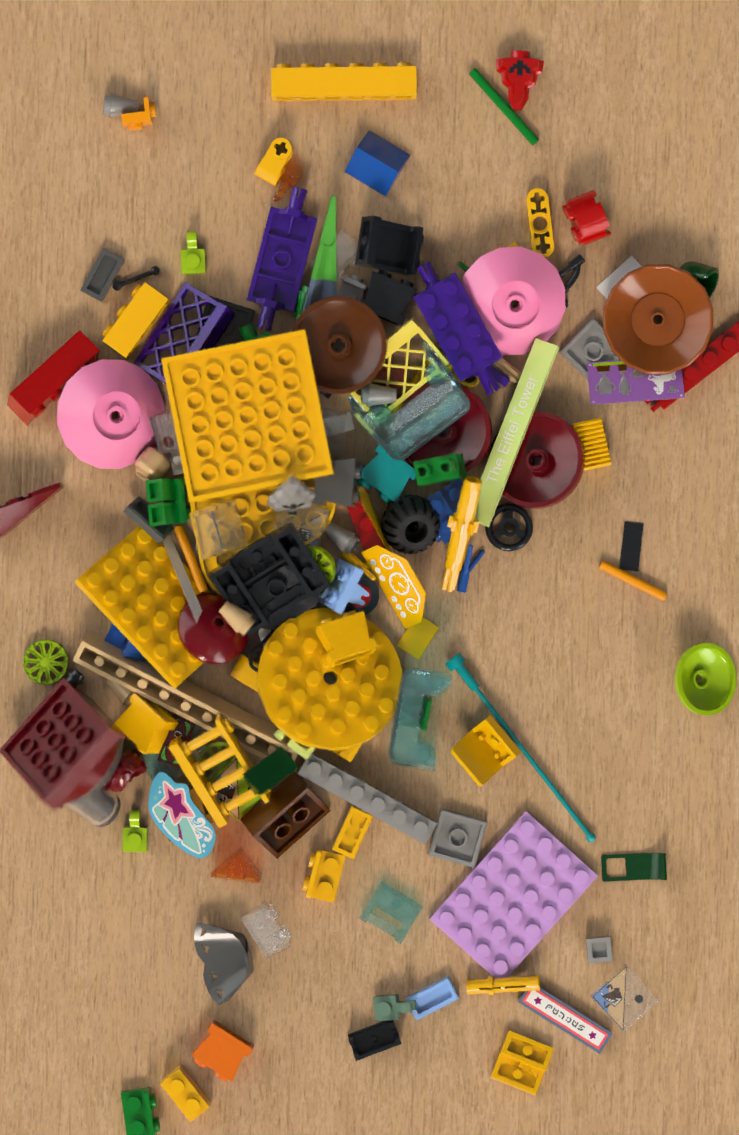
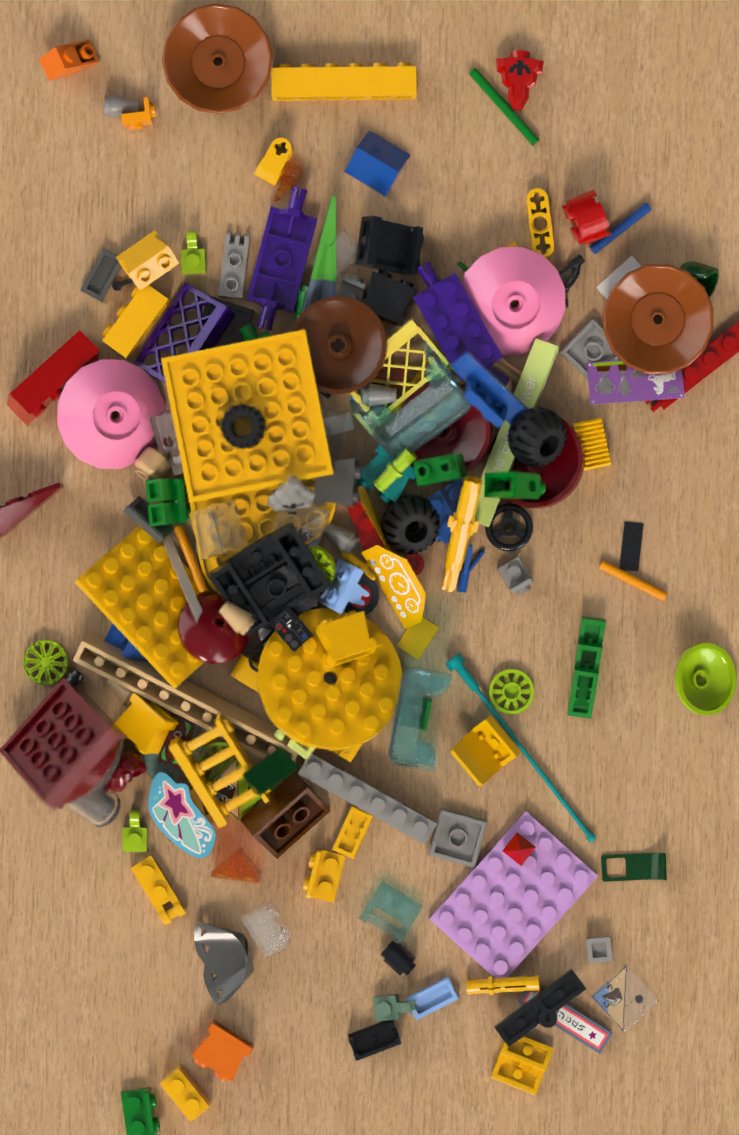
none -> orange slope [39,40,100,81]
none -> yellow hips [115,230,179,291]
none -> yellow plate [131,855,186,926]
none -> dark orange dish [162,3,273,114]
none -> light grey hinge [218,232,250,299]
none -> black tyre [220,404,266,449]
none -> black sticker [268,606,313,652]
none -> lime pin [373,447,417,492]
none -> black brick [380,941,416,976]
none -> red plate [403,553,424,575]
none -> blue bracket [451,351,530,428]
none -> green torso [484,472,546,499]
none -> lime wheel [489,669,534,714]
none -> black hinge [494,968,586,1047]
none -> light grey bracket [497,557,534,595]
none -> red slope [502,832,536,866]
none -> black wheel [508,407,567,467]
none -> green slope [567,616,606,719]
none -> blue bar [589,203,652,254]

